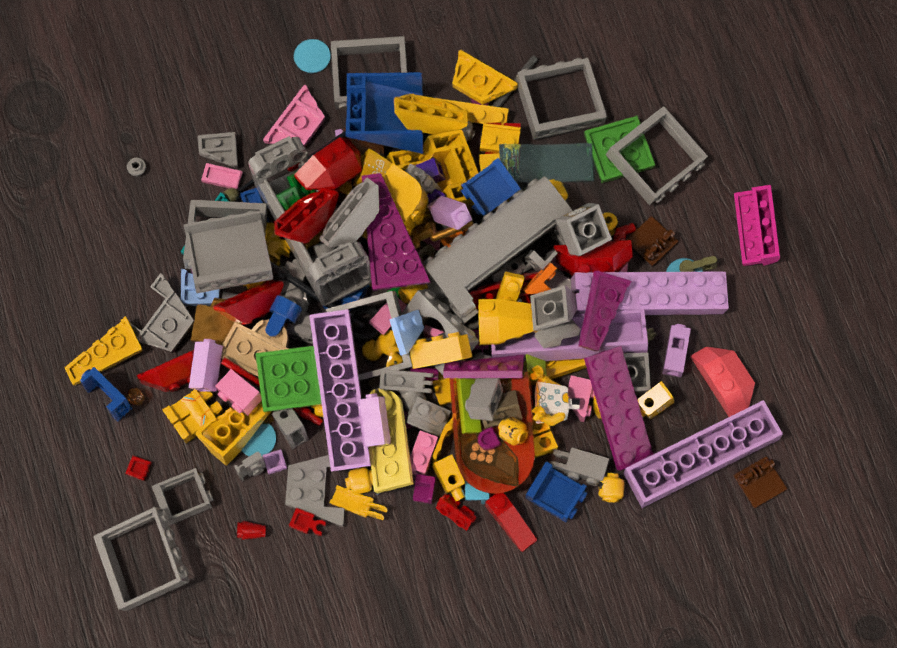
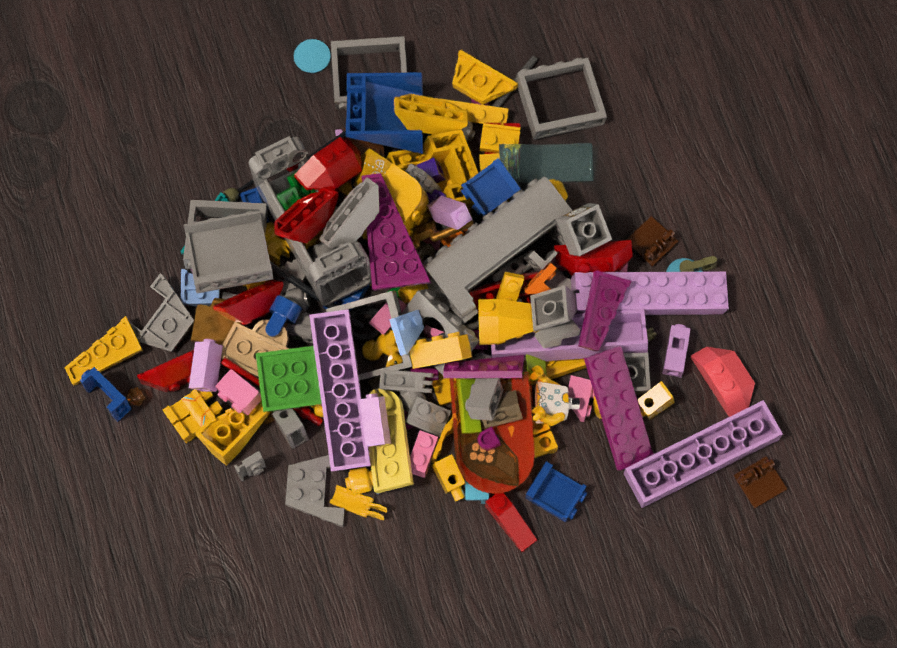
light grey window [93,507,189,611] -> none
red tile [125,456,152,481] -> none
light grey plate [127,158,146,176] -> none
light grey window [152,468,213,525] -> none
light grey wing [198,132,238,168] -> none
bright pink tile [201,163,243,189] -> none
red cone [237,520,266,540] -> none
medium azure piece [241,421,276,457] -> none
bright pink wing [263,85,325,147] -> none
lavender tile [263,449,287,475] -> none
red plate [289,508,326,536] -> none
magenta panel [413,474,436,504] -> none
red hinge [436,494,477,531] -> none
yellow head [498,416,528,446] -> none
light grey hinge [550,447,609,486] -> none
bright green plate [584,116,655,183] -> none
yellow head [598,473,625,503] -> none
yellow brick [603,212,618,236] -> none
light grey window [605,106,708,205] -> none
red arm [613,222,636,241] -> none
dark pink brick [734,185,780,266] -> none

